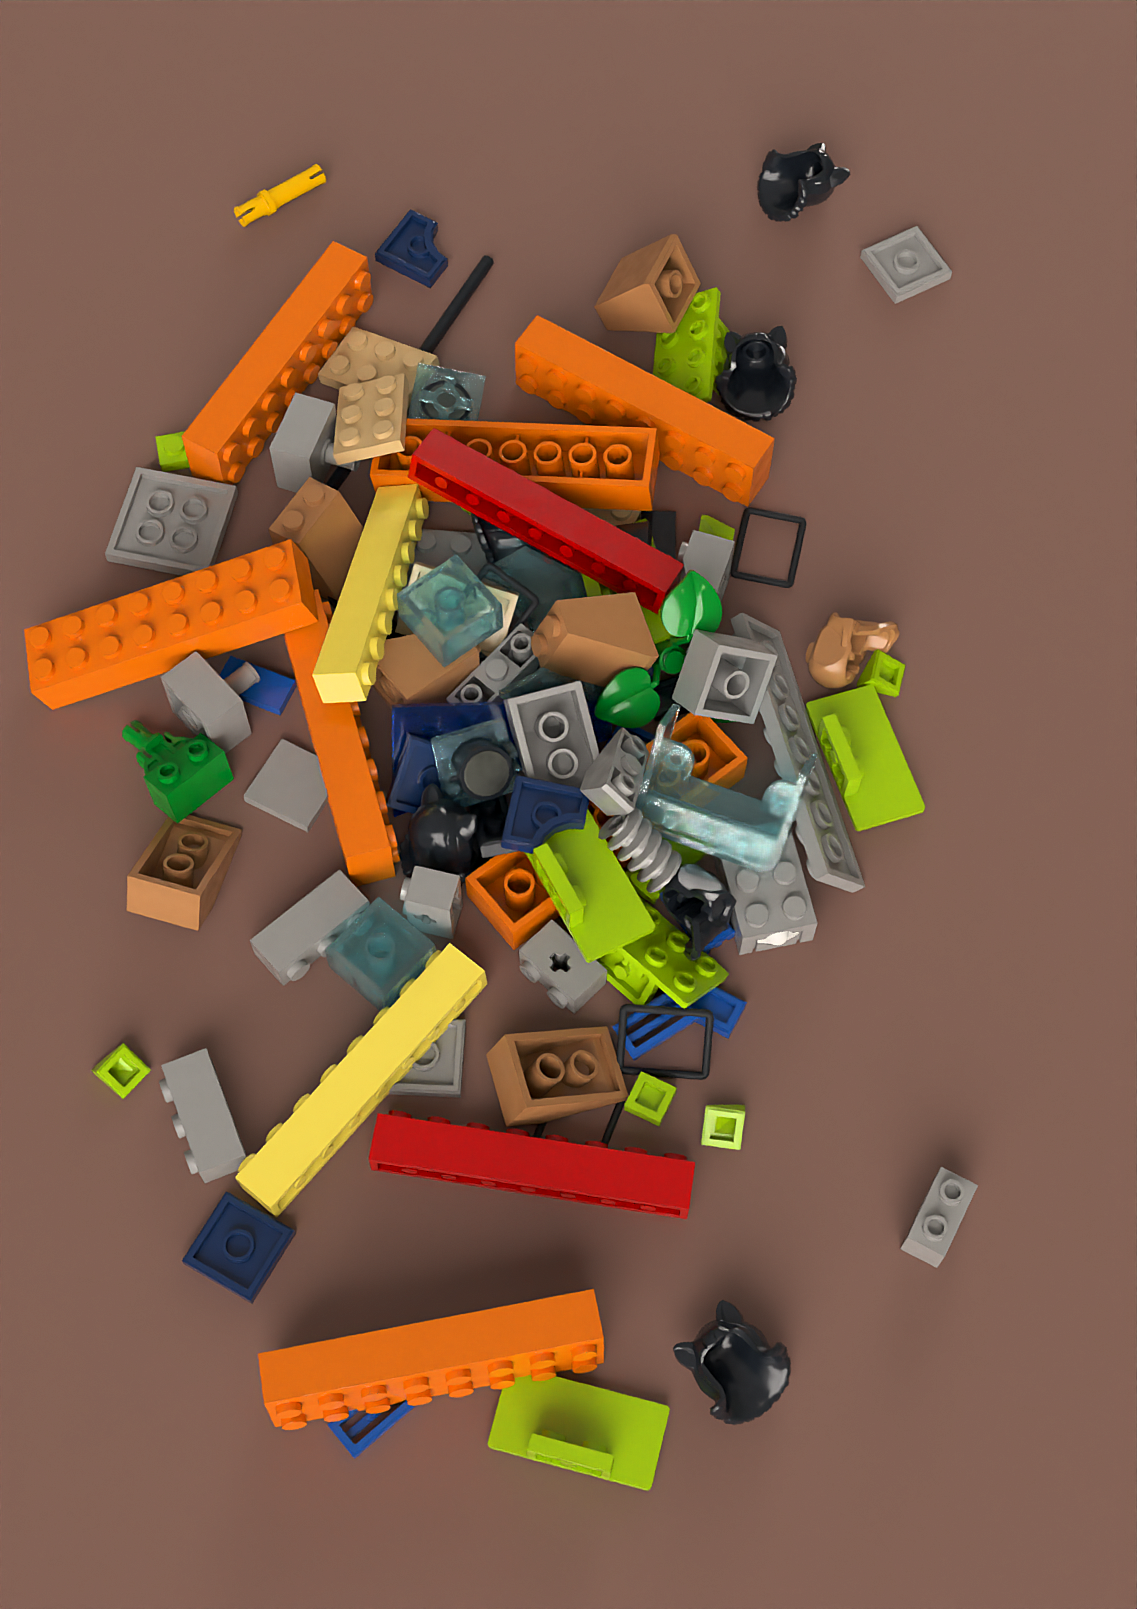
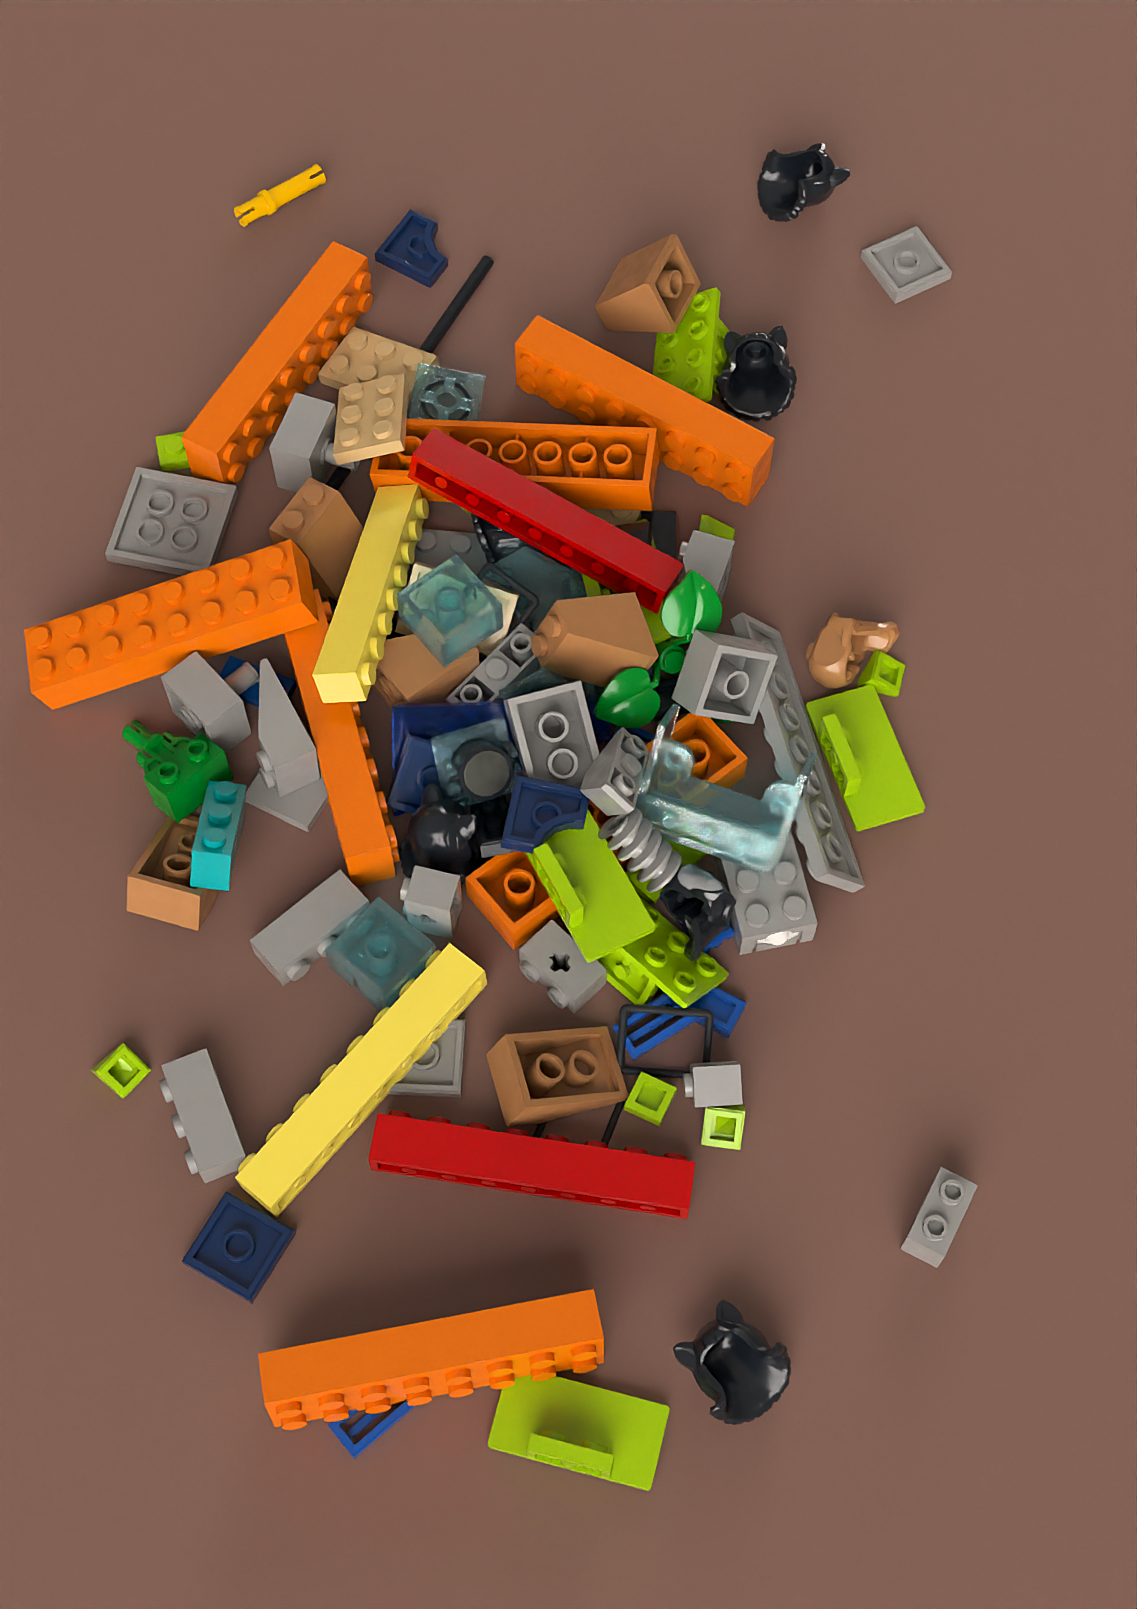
black piece [730,507,806,588] -> none
none -> teal brick [190,781,246,891]
none -> light grey slope [256,658,320,798]
none -> light grey brick [683,1061,743,1107]

